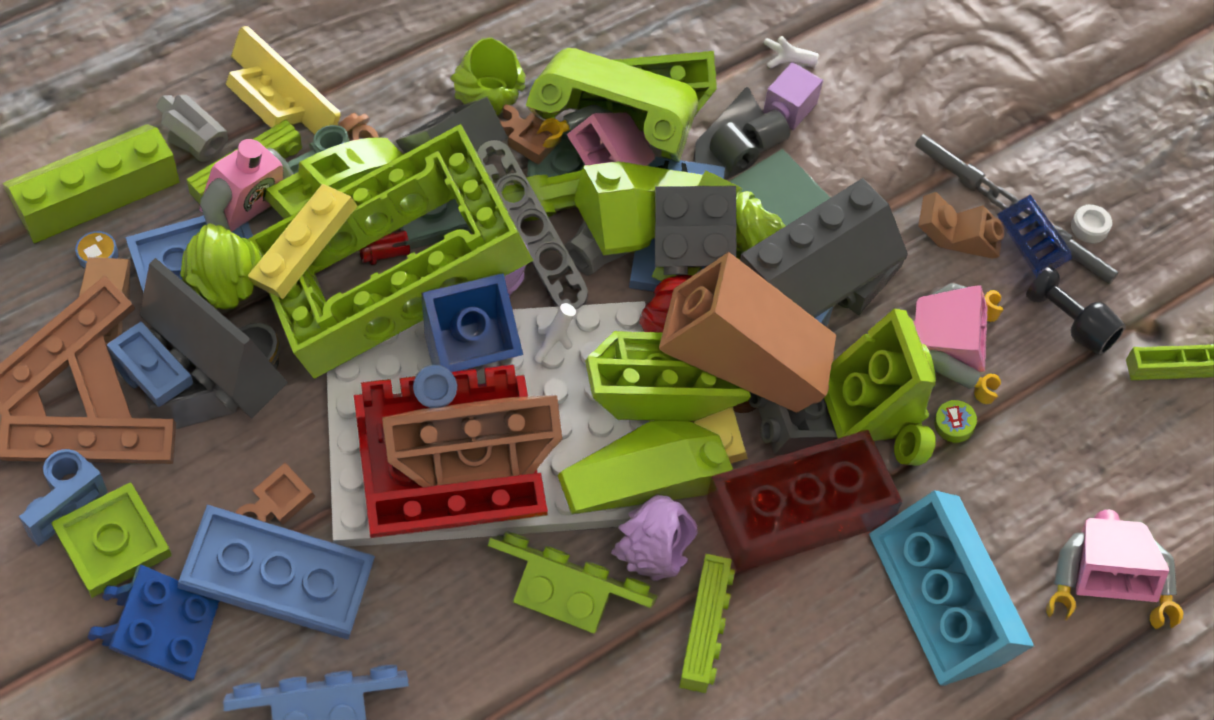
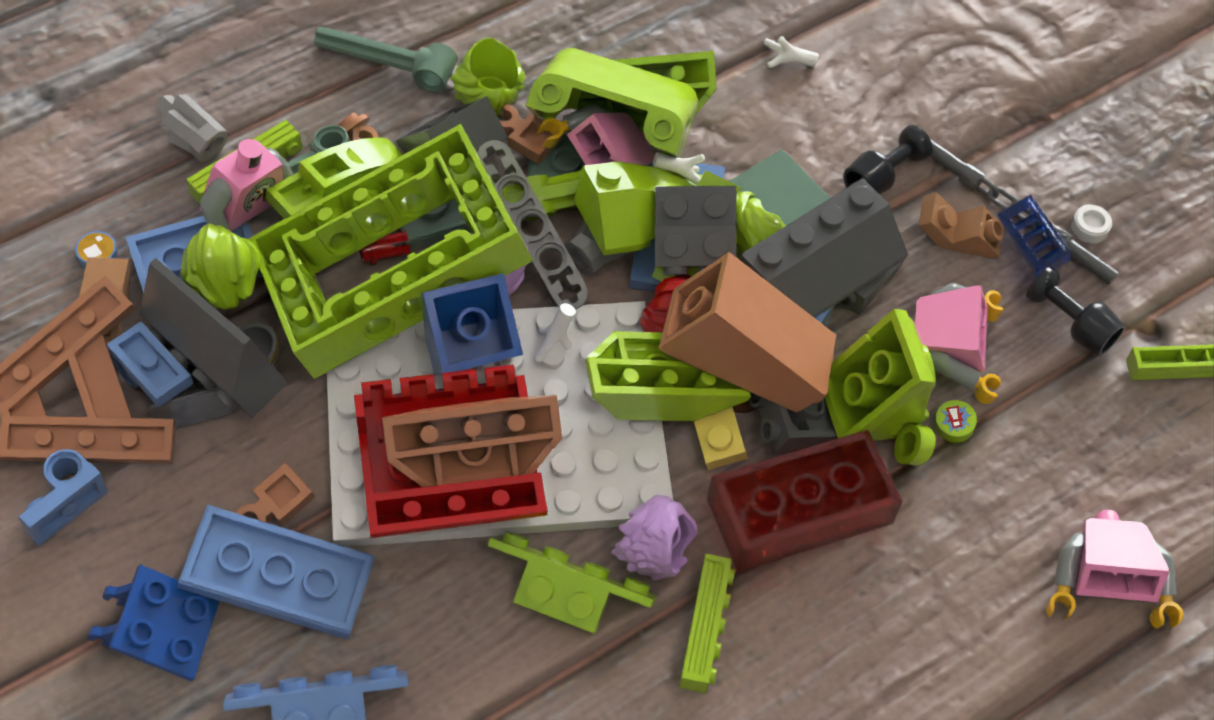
lime slope [2,124,180,244] -> none
lime plate [51,482,172,598] -> none
light yellow bracket [226,26,341,135] -> none
light yellow plate [248,184,357,299] -> none
medium blue tile [413,365,457,408] -> none
lime wedge [557,421,734,514] -> none
dark grey panel [694,87,790,180] -> none
lavender brick [763,62,823,130] -> none
medium azure slope [869,490,1034,686] -> none
none -> sand green axle [314,27,458,93]
none -> white bar [652,152,705,186]
none -> black piece [843,125,933,195]

